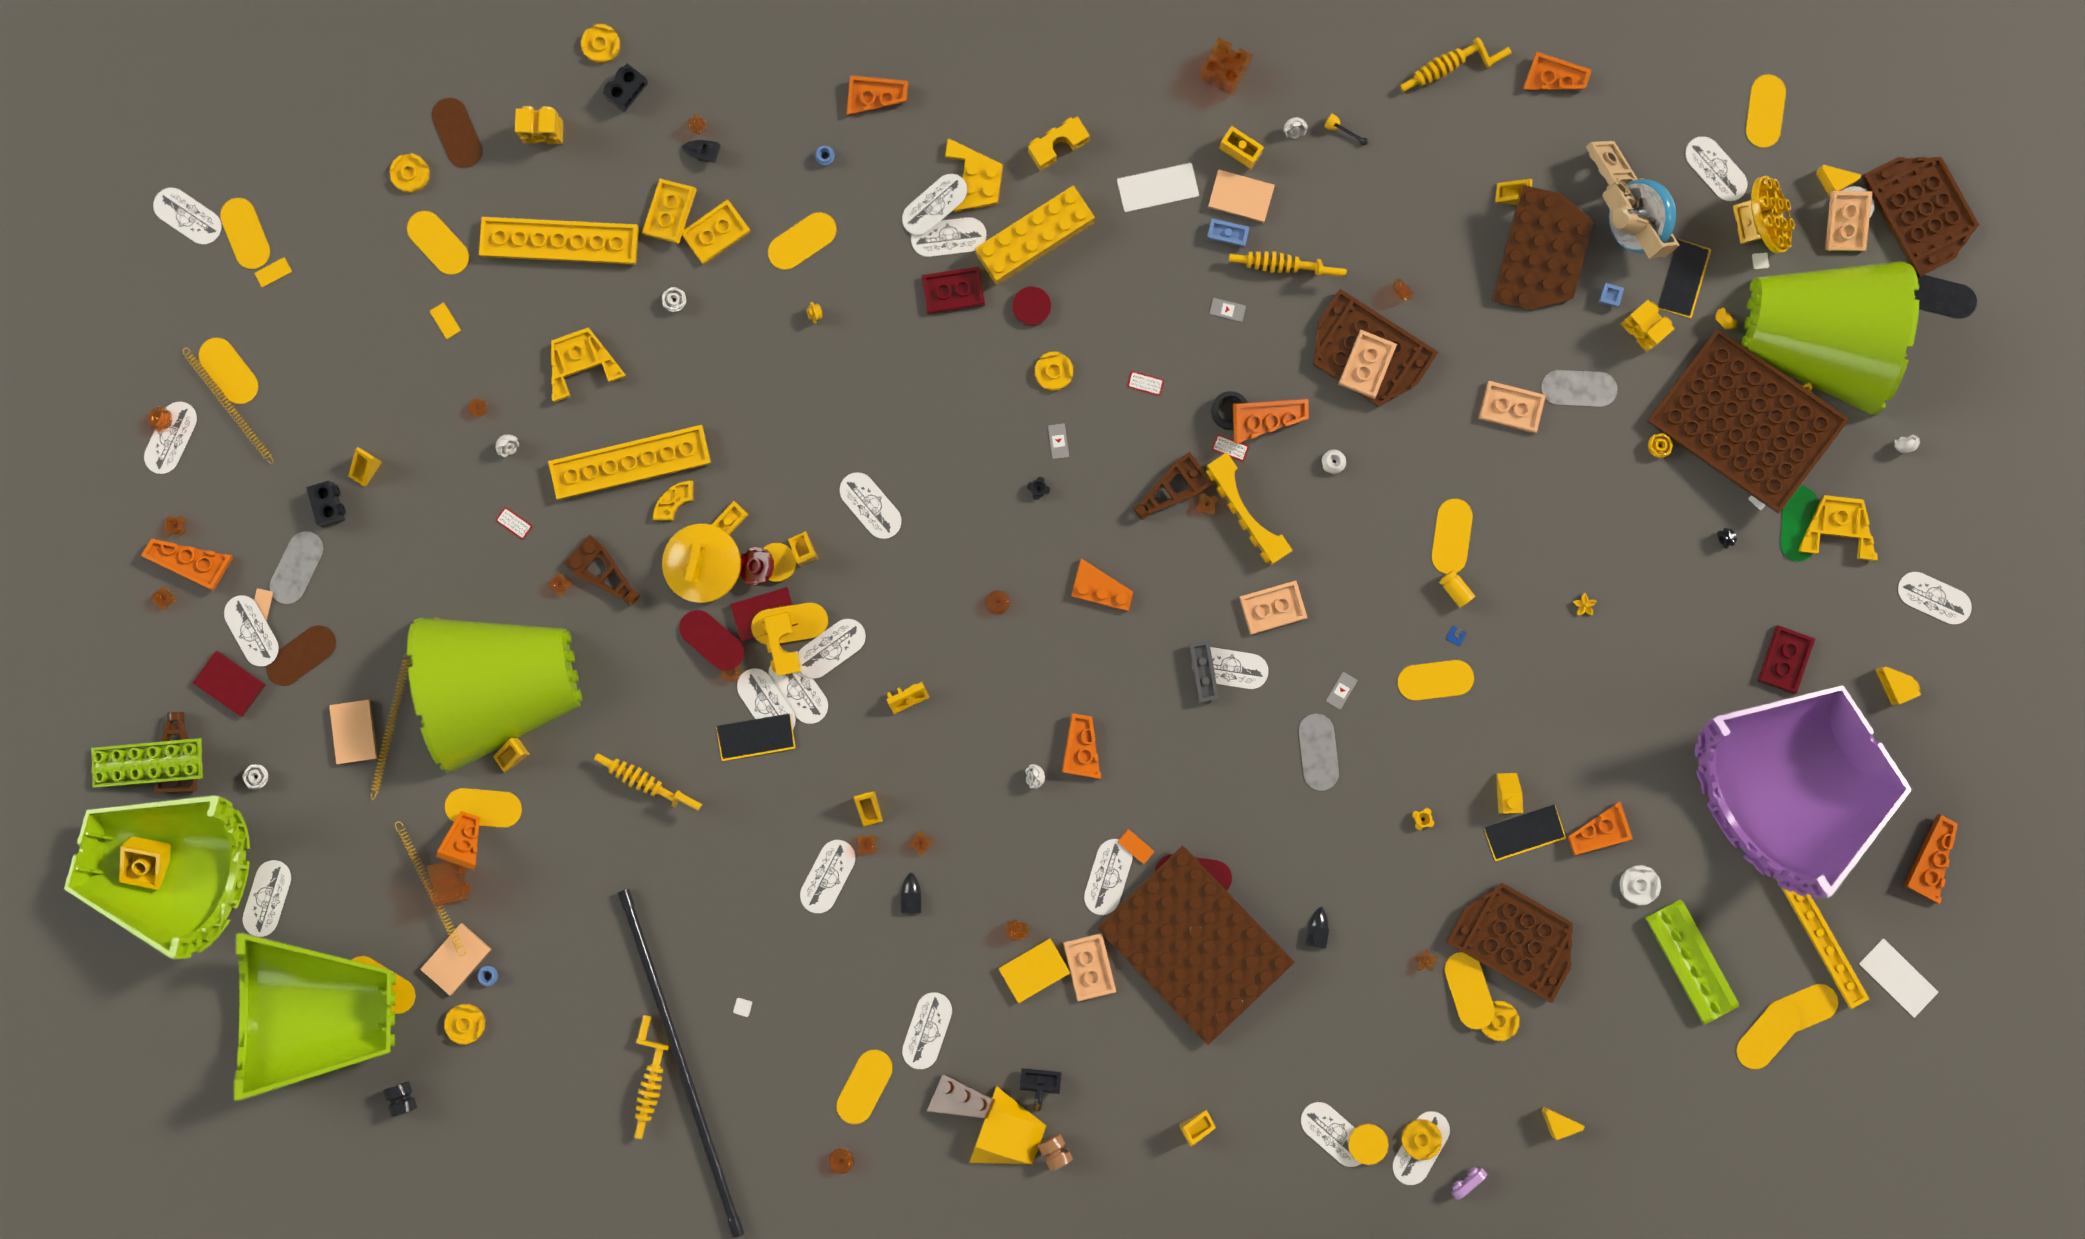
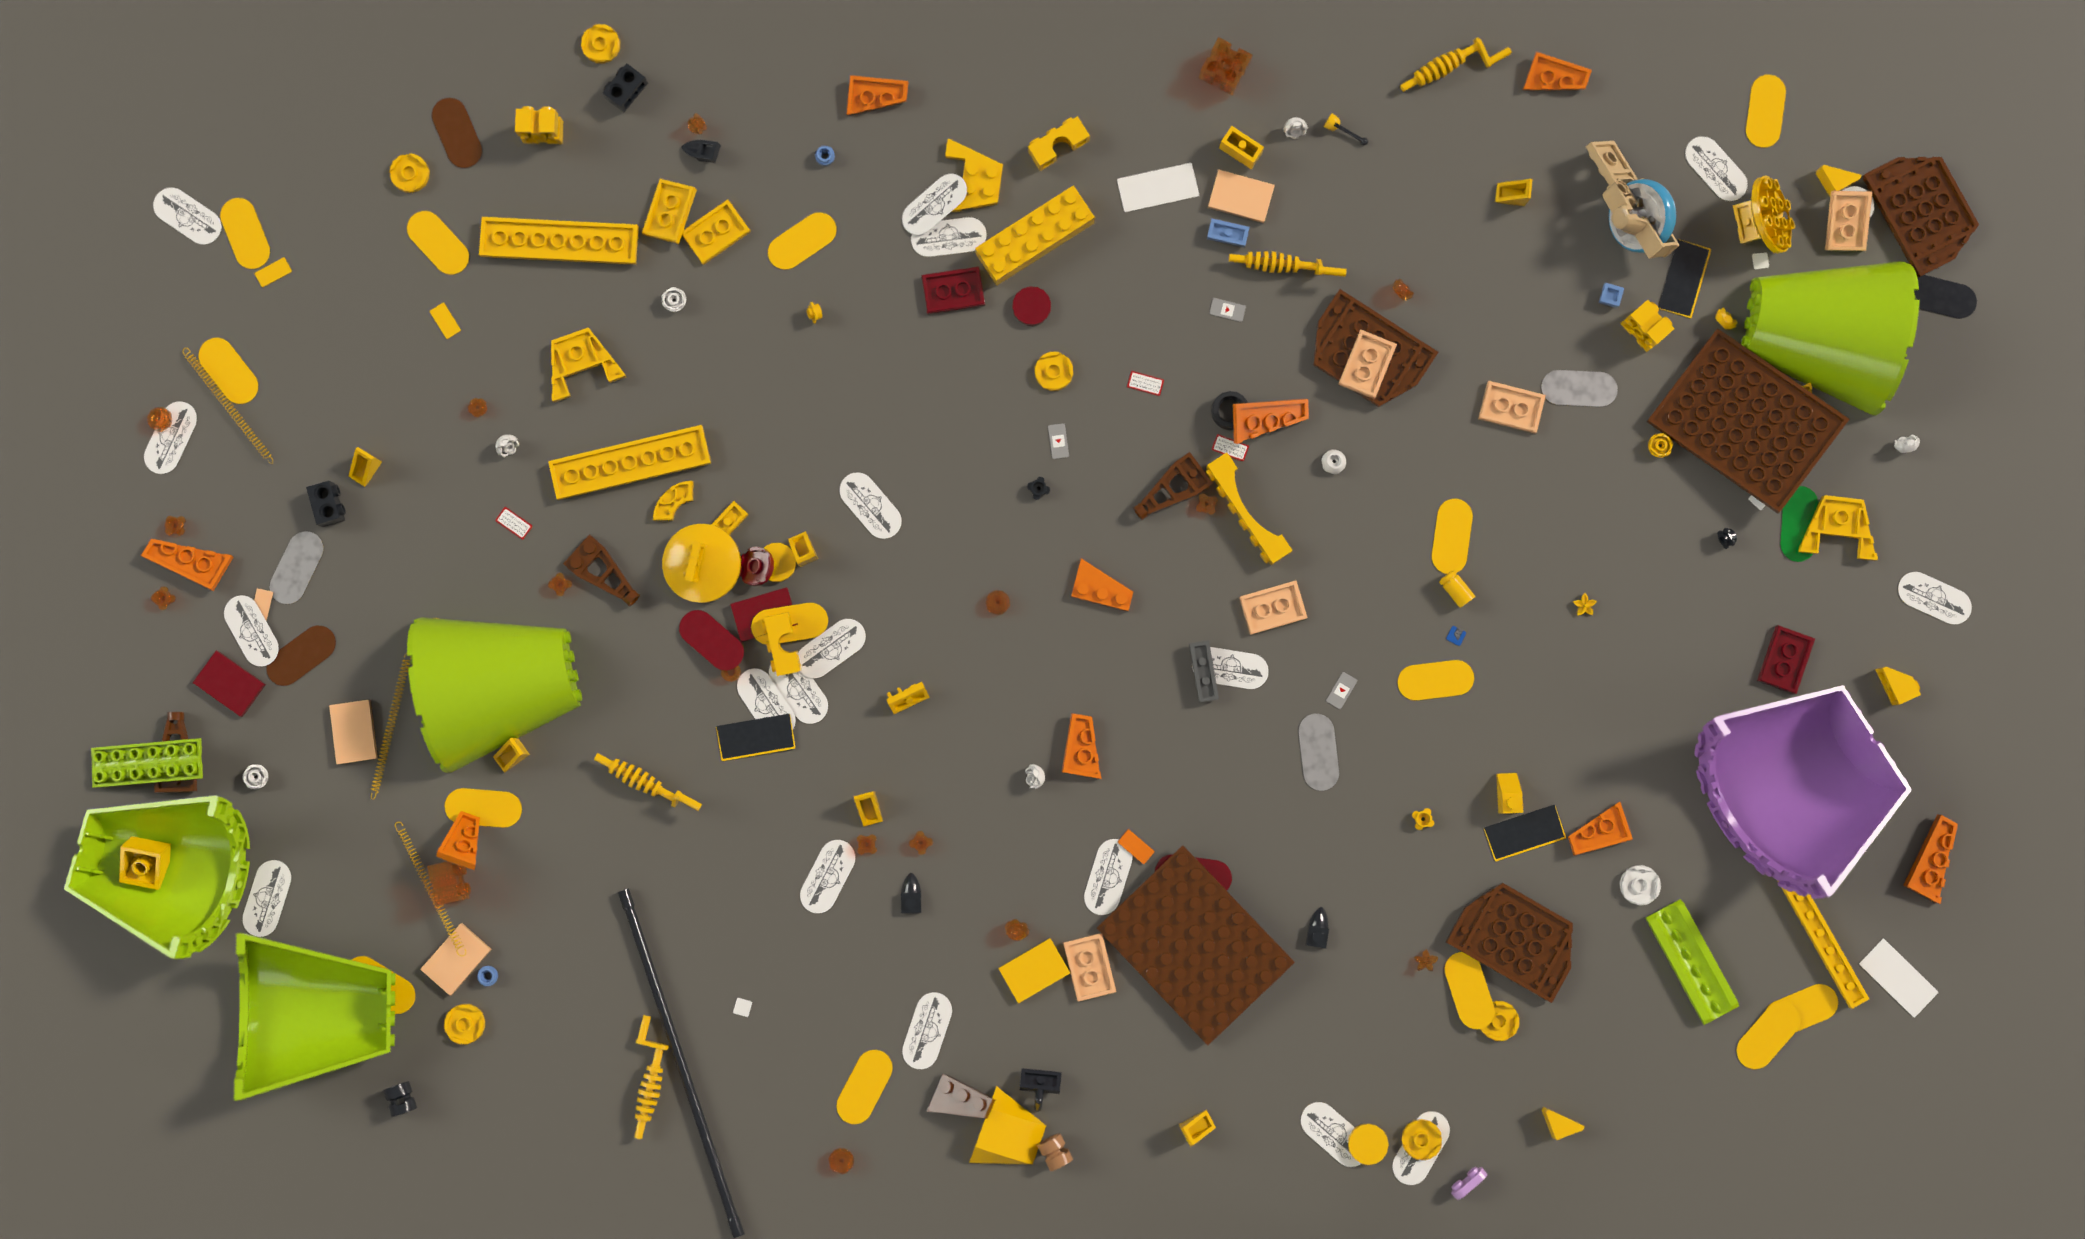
reddish brown plate [1491,185,1594,310] -> none

